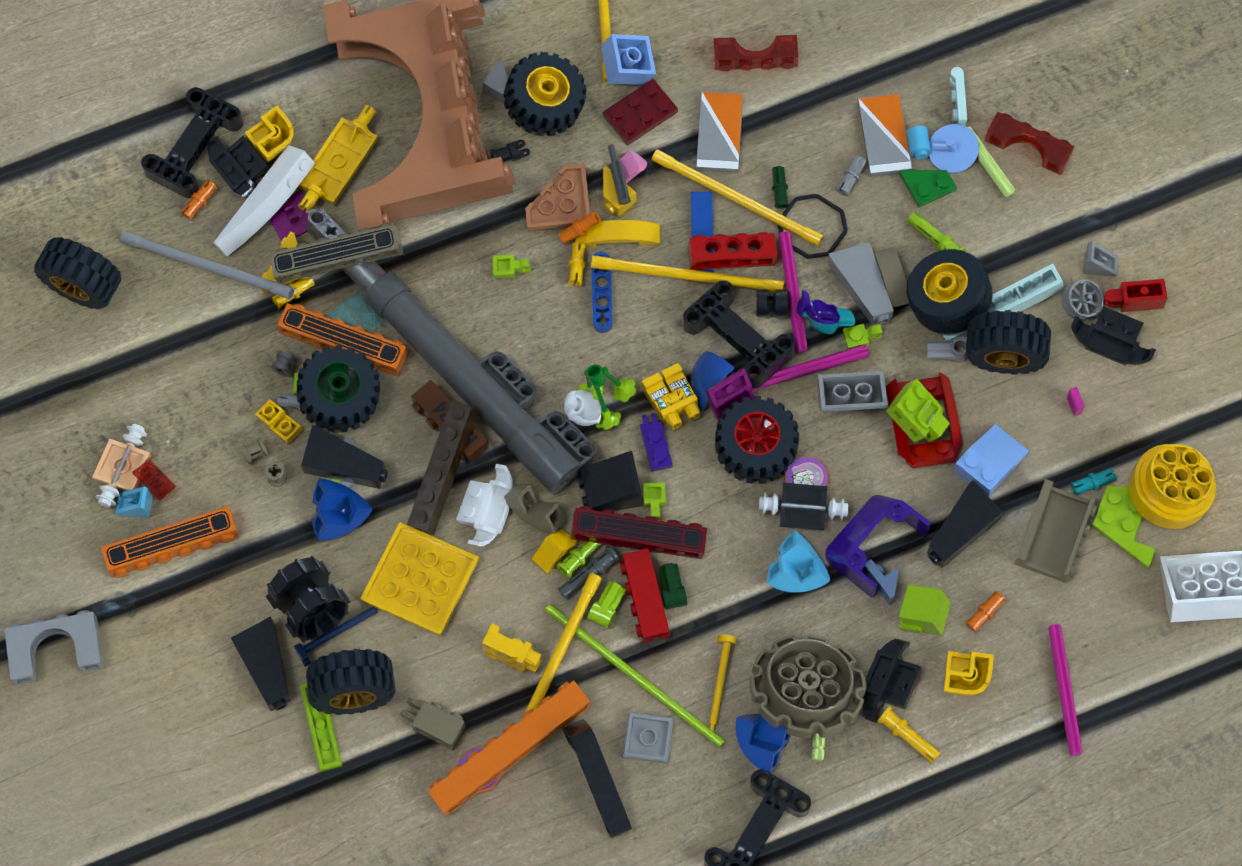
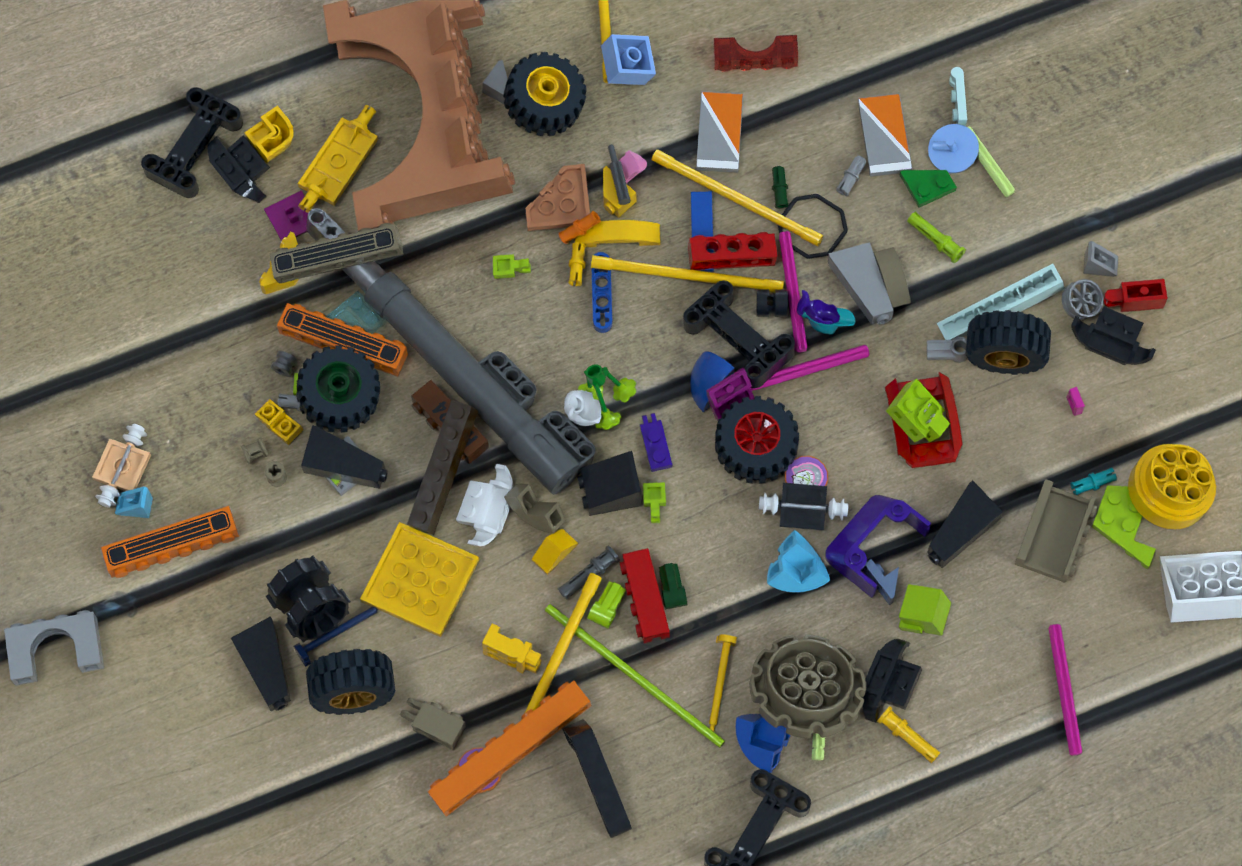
black wheel [34,237,121,309] -> none
light grey piece [120,231,295,299] -> none
clear red hips [132,458,176,501] -> none
orange pin [180,179,217,220] -> none
white slope [214,145,315,256] -> none
yellow pin [272,277,315,309] -> none
lime tile [300,683,342,772] -> none
blue brick [312,478,373,541] -> none
black piece [490,140,530,163] -> none
lime pin [556,541,601,579] -> none
brick [570,506,707,559] -> none
dark red plate [603,79,678,146] -> none
light grey tile [623,712,674,764] -> none
yellow hips [641,362,700,430] -> none
light grey slope [817,371,888,412] -> none
lime plate [843,324,883,349] -> none
medium azure brick [906,126,931,160] -> none
black wheel [906,249,993,334] -> none
yellow brick [943,651,994,697] -> none
light blue slope [953,424,1029,497] -> none
orange pin [965,591,1006,633] -> none
clear red arch [985,112,1074,175] -> none

